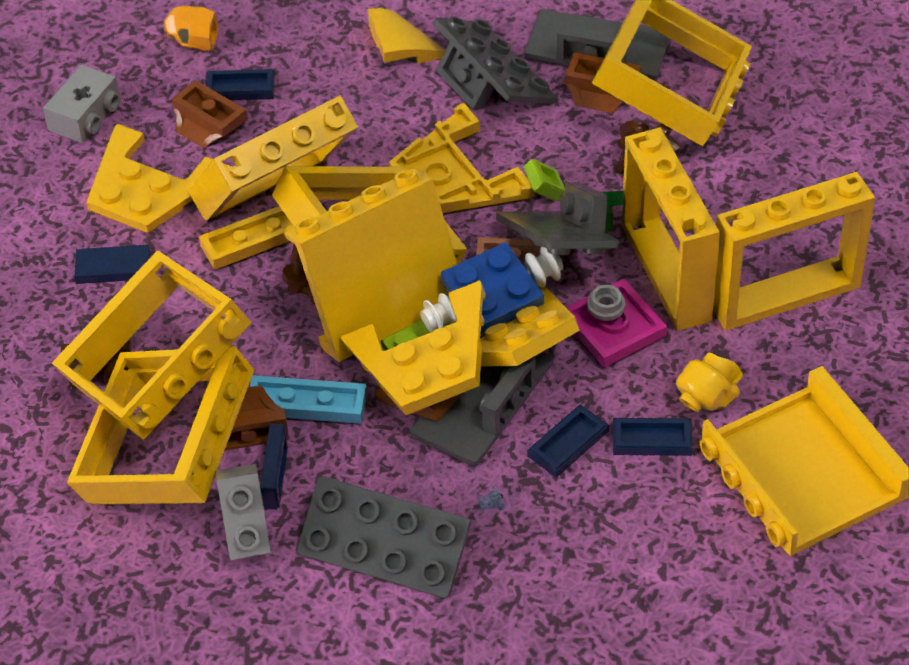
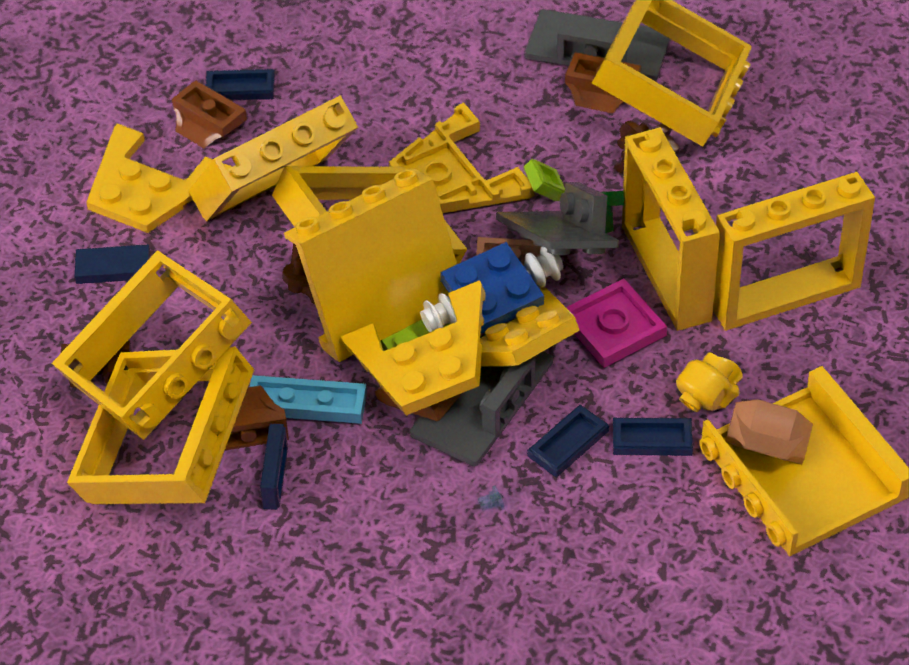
light grey brick [43,64,121,143] -> none
light orange rock [163,5,219,51] -> none
yellow plate [199,206,294,270] -> none
light grey brick [216,464,271,560] -> none
dark grey bracket [296,476,471,598] -> none
yellow slope [368,8,446,64] -> none
dark grey bracket [433,16,558,110] -> none
light grey plate [587,285,625,321] -> none
none -> nougat slope [725,399,813,465]

